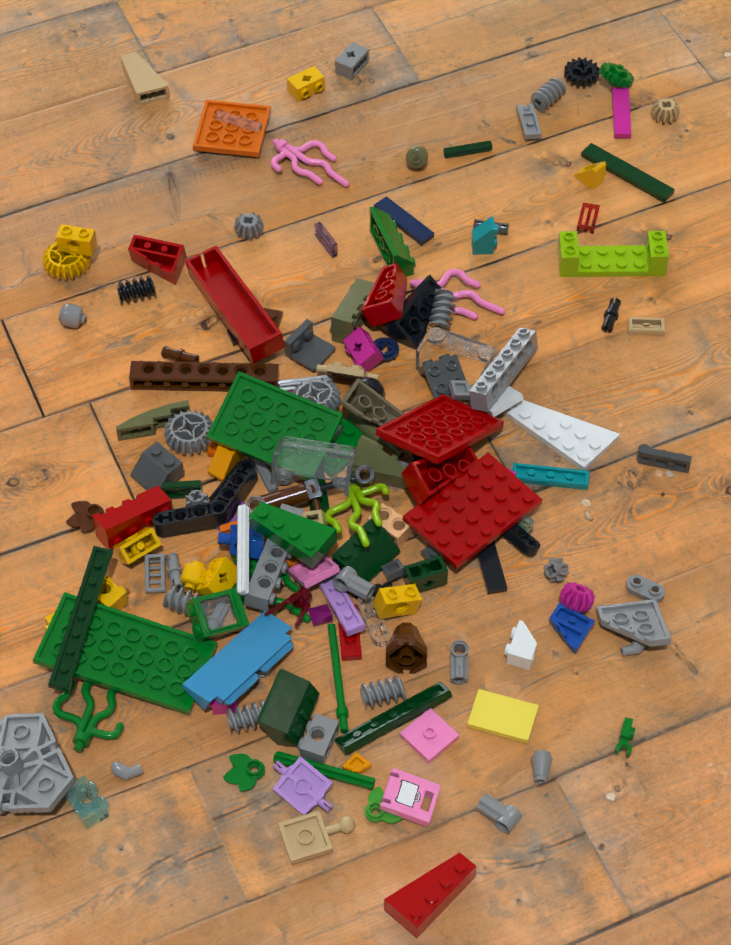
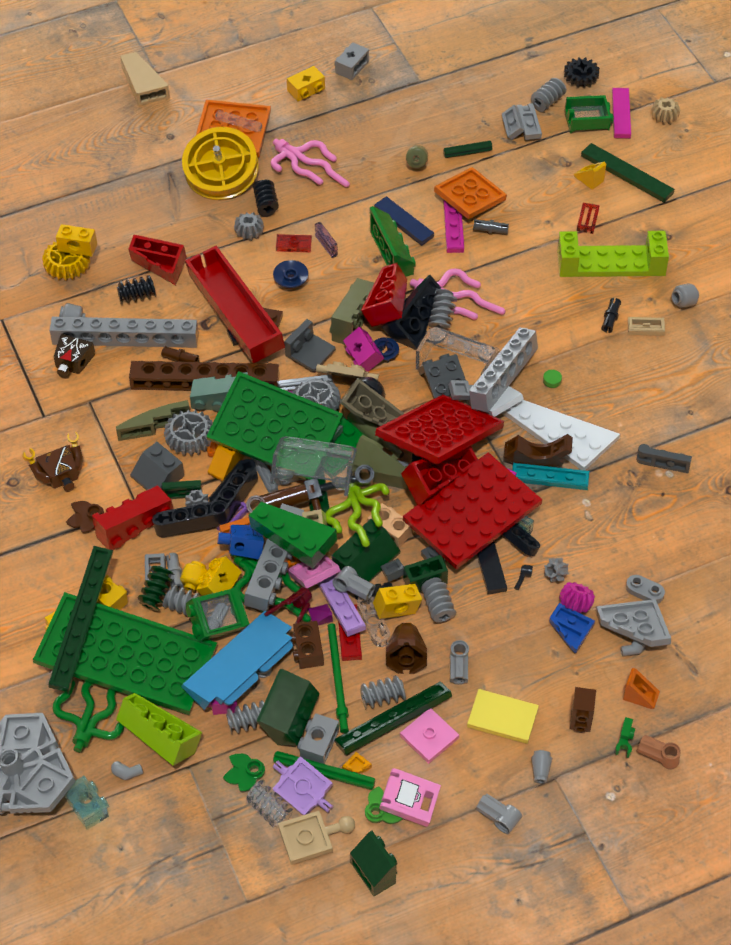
yellow brick [113,527,162,565] -> none
white axle [237,504,249,596] -> none
red wedge [384,852,477,938] -> none
teal slope [471,217,498,255] -> none
white slope [504,620,537,670] -> none
green gear [599,62,634,88] -> none
none -> reddish brown torso [22,432,83,491]
none -> light grey brick [49,317,198,348]
none -> dark brown torso [54,334,95,377]
none -> lime wedge [116,693,202,766]
none -> dark green piece [138,566,175,611]
none -> yellow wheel [182,127,259,200]
none -> sand green wedge [190,372,248,411]
none -> clear piece [247,780,293,828]
none -> black piece [253,179,279,217]
none -> dark blue dish [273,260,309,288]
none -> clear red plate [276,234,312,252]
none -> reddish brown brick [290,621,324,669]
none -> dark green slope [350,831,398,896]
none -> light grey piece [421,578,456,623]
none -> orange plate [434,167,507,220]
none -> dark pink tile [443,200,464,253]
none -> light grey plate [502,105,525,140]
none -> reddish brown arch [504,434,573,467]
none -> black hand [514,565,533,590]
none -> bright green tile [543,370,562,388]
none -> green window [564,95,613,134]
none -> reddish brown brick [570,687,596,733]
none -> orange slope [623,668,660,709]
none -> nougat piece [637,735,681,769]
none -> light grey head [672,283,699,308]

